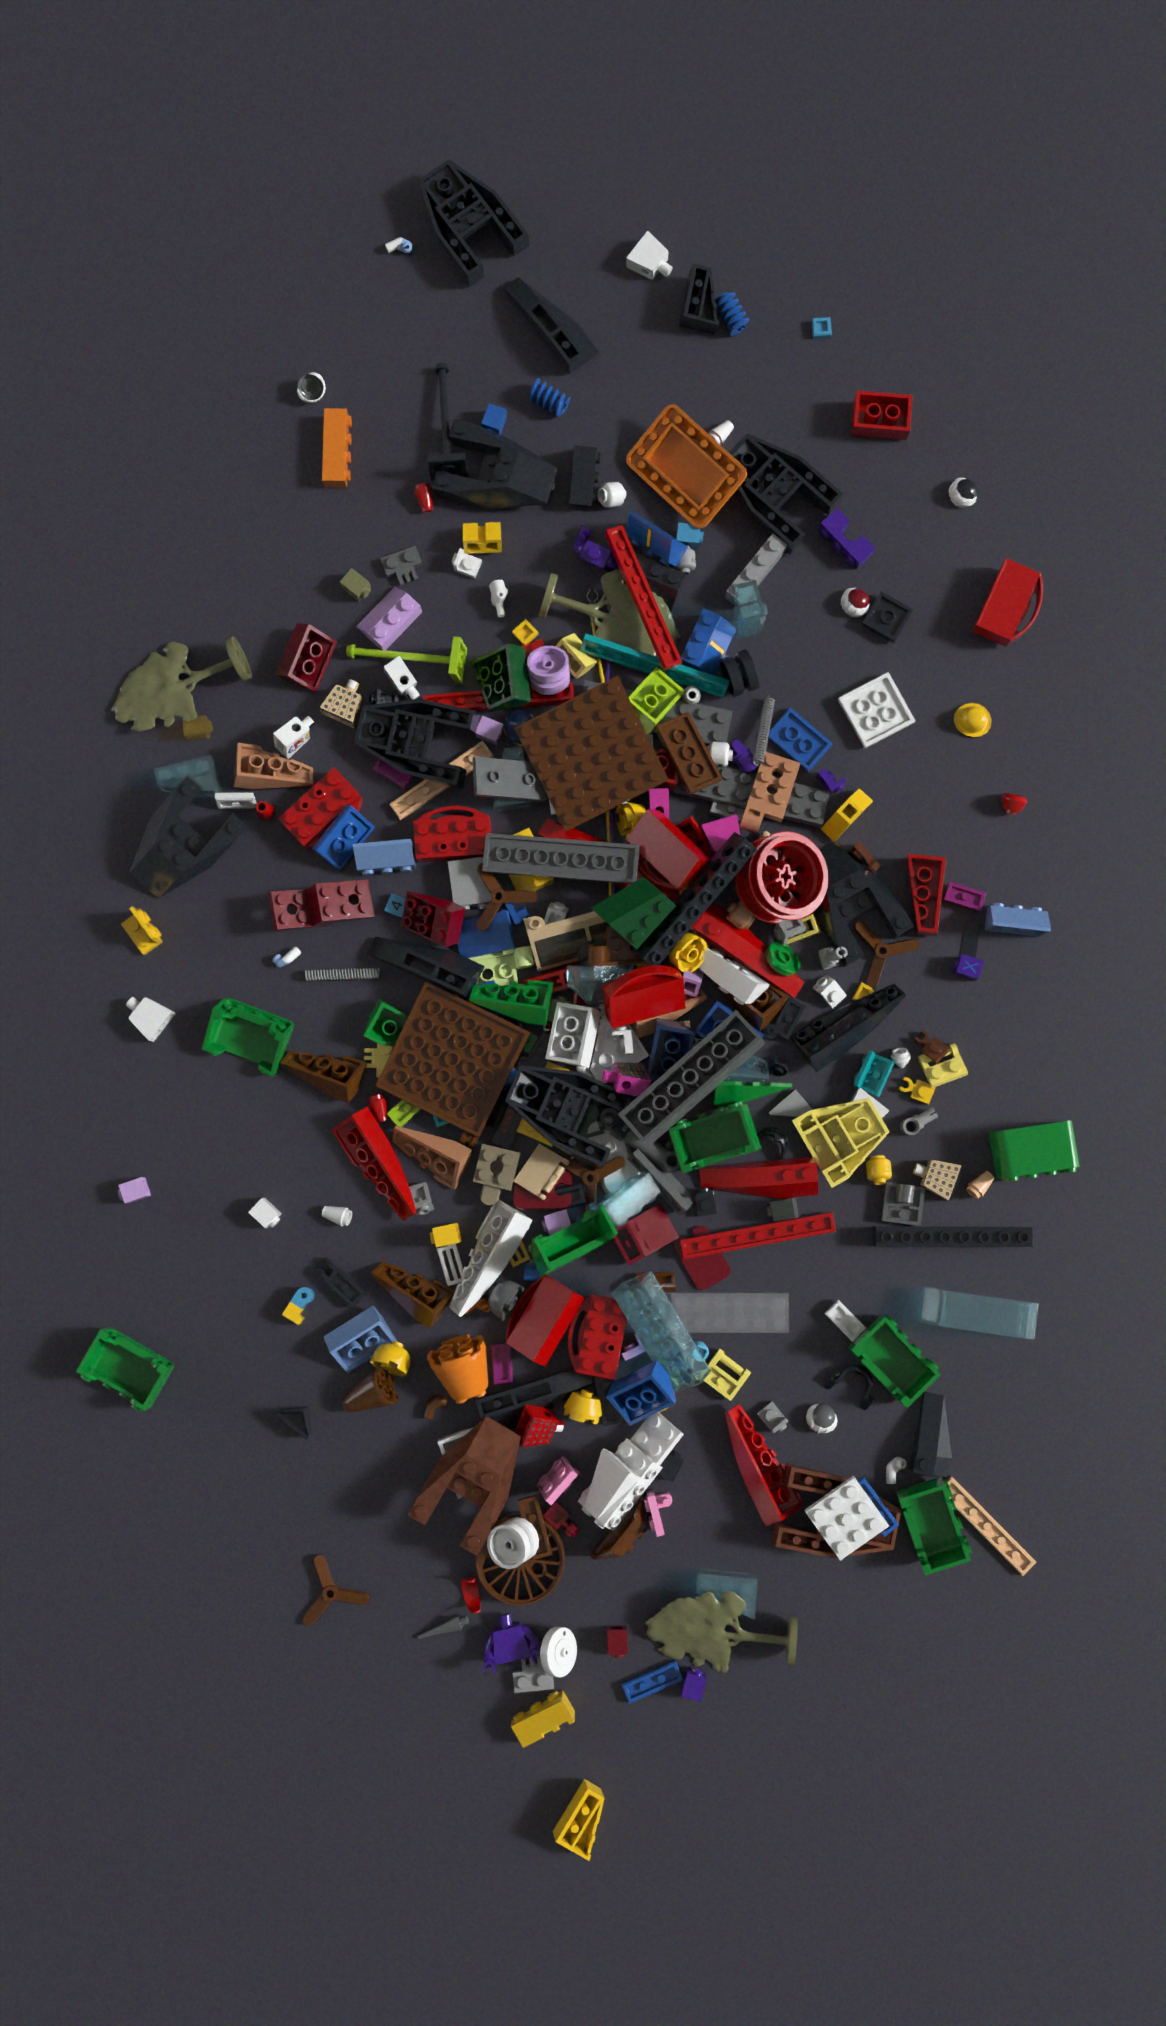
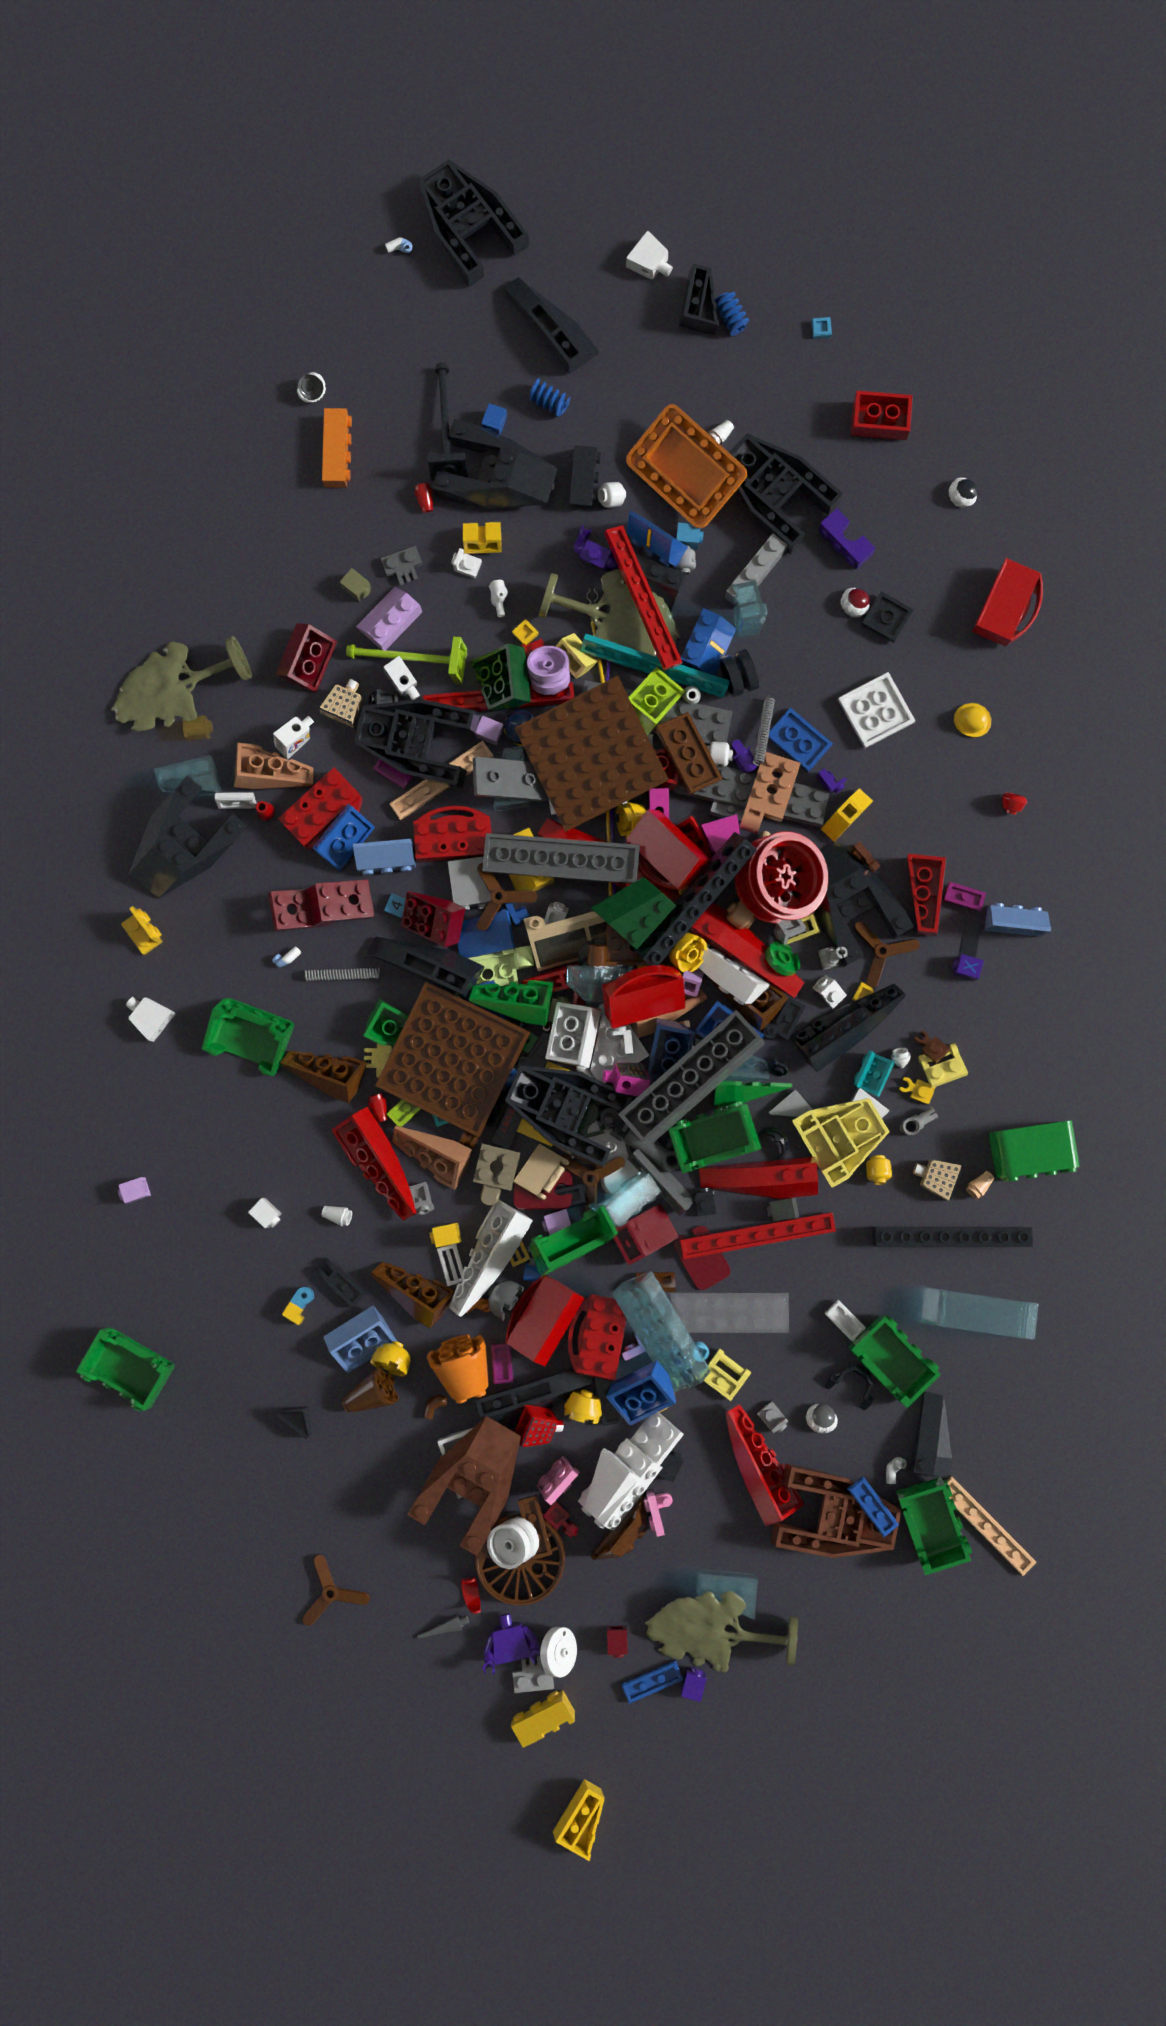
white plate [805,1476,889,1561] -> none
dark grey plate [881,1182,925,1226] -> none

